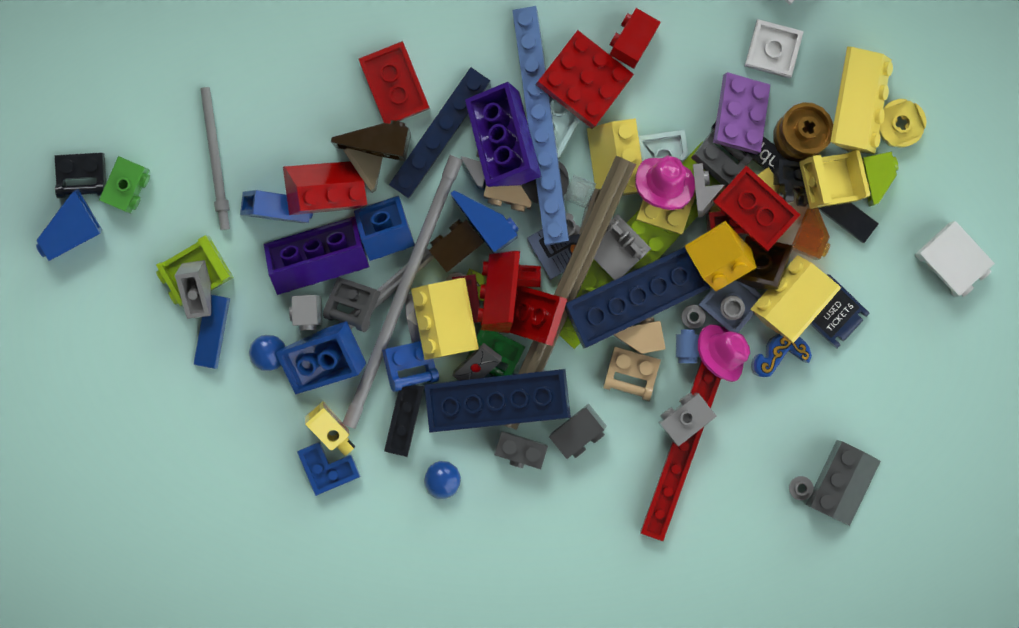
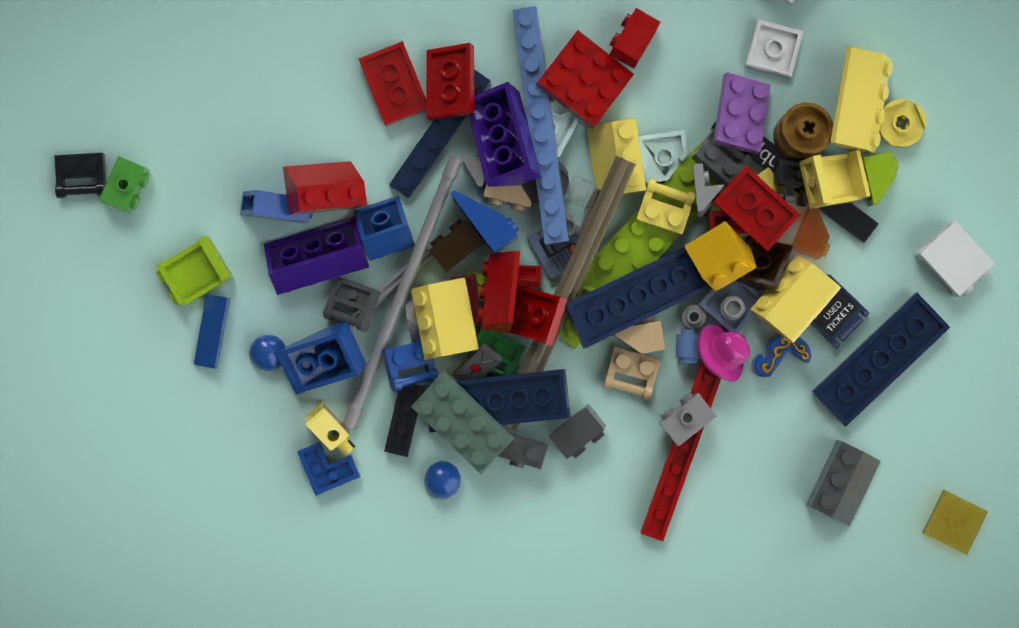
blue slope [36,189,102,261] -> none
light grey slope [175,260,211,319] -> none
light grey bar [200,87,230,230] -> none
light grey brick [289,295,322,331] -> none
dark brown slope [331,120,411,162] -> none
dark tan slope [344,148,383,193] -> none
light grey hinge [594,214,651,280] -> none
dark pink hat [635,155,695,210] -> none
light grey plate [789,476,814,500] -> none
none -> sand green plate [411,371,514,474]
none -> red plate [426,43,474,121]
none -> dark blue plate [811,292,950,427]
none -> clear yellow tile [922,490,988,555]

